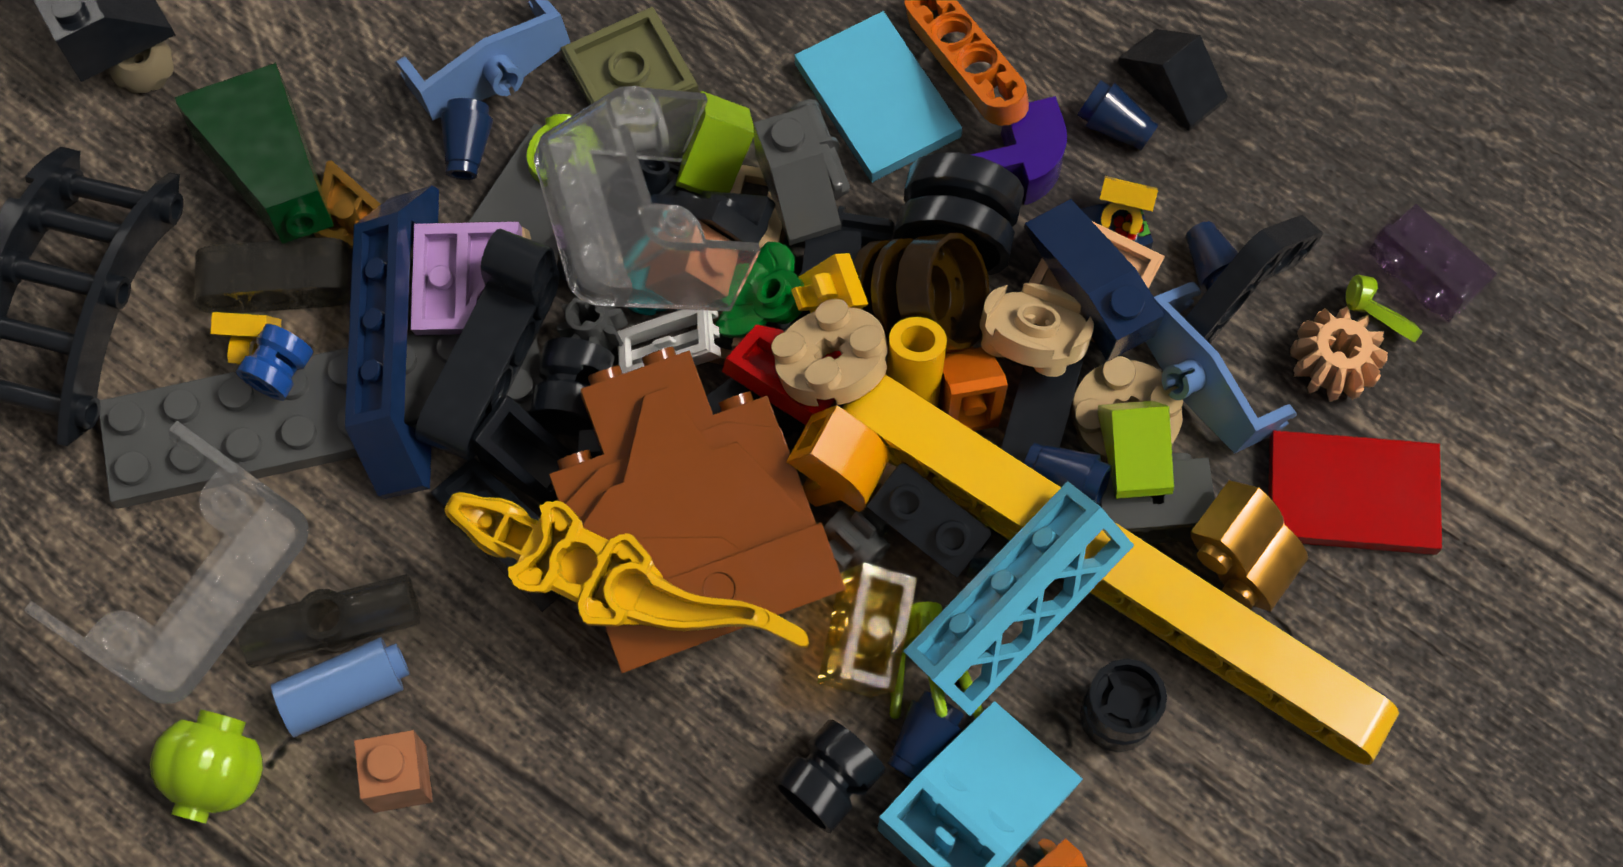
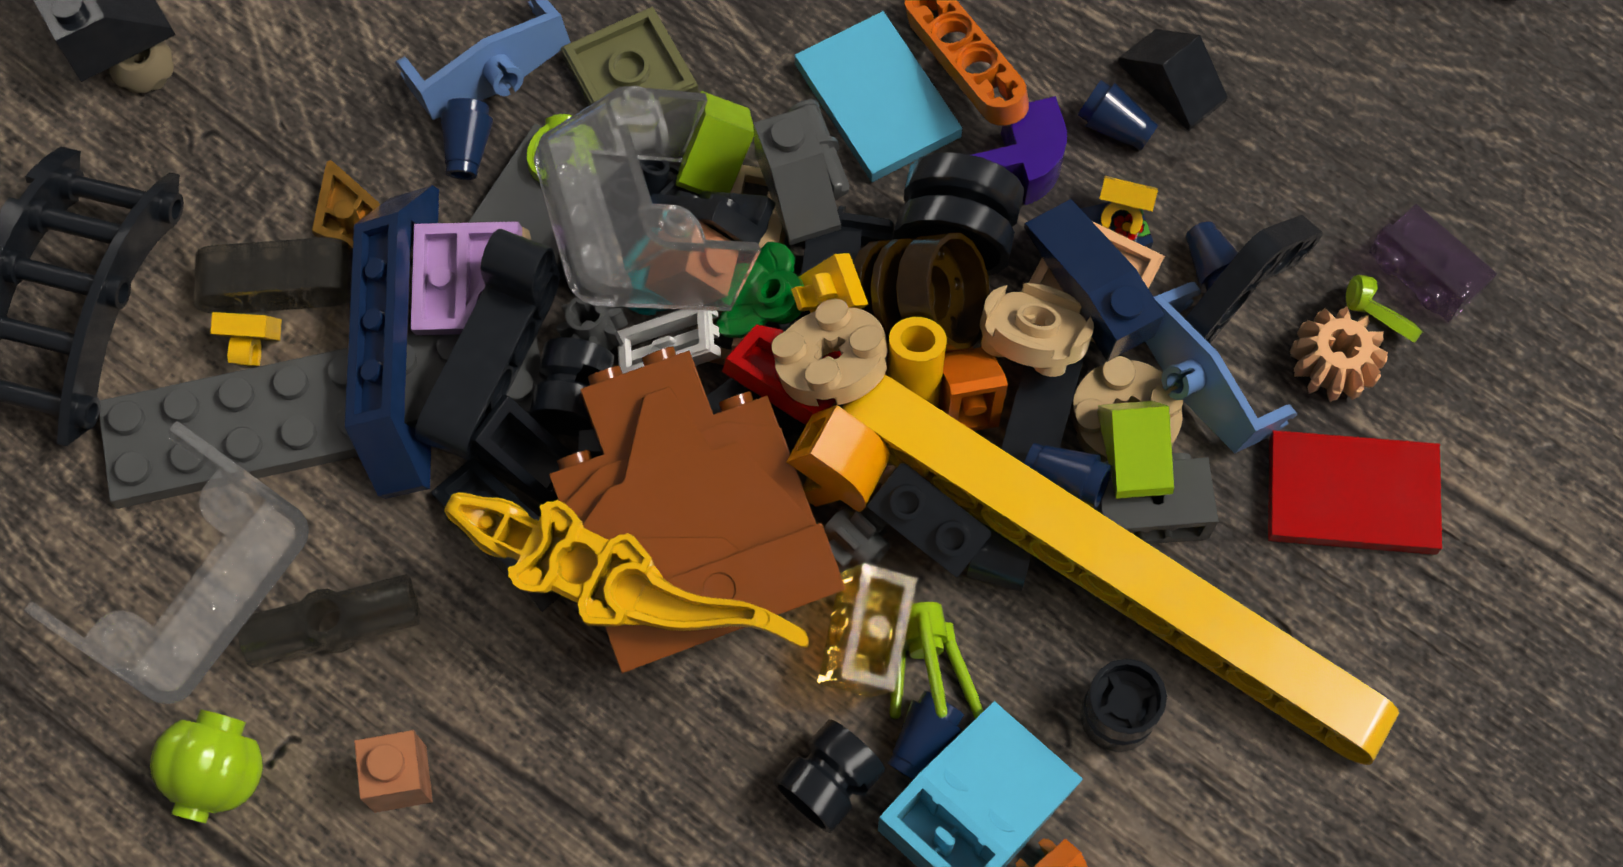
dark green slope [175,63,334,244] -> none
blue wheel [236,324,314,401] -> none
medium blue brick [271,637,410,738] -> none
medium azure fence [904,481,1135,716] -> none
pearl gold brick [1191,480,1308,612] -> none

